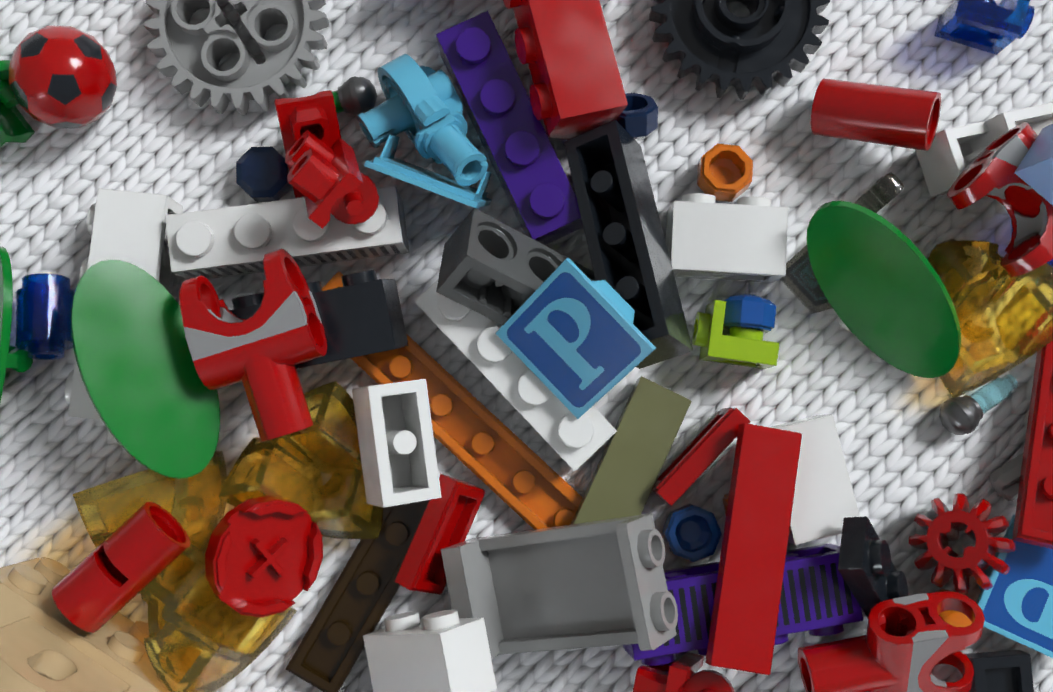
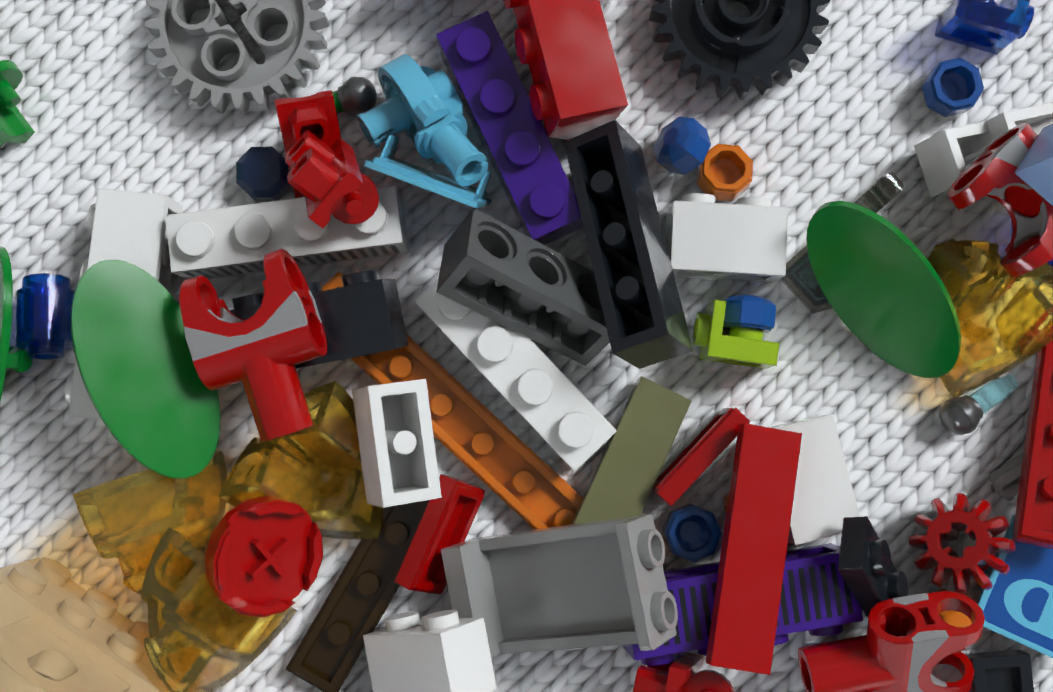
red piece [9,26,117,128] -> none
red pin [52,501,191,633] -> none
piece [495,257,656,419] -> none
dark blue tile [616,93,658,139] -> none
red pin [811,78,941,151] -> none
none -> blue tile [653,117,711,175]
none -> blue tile [921,57,984,117]

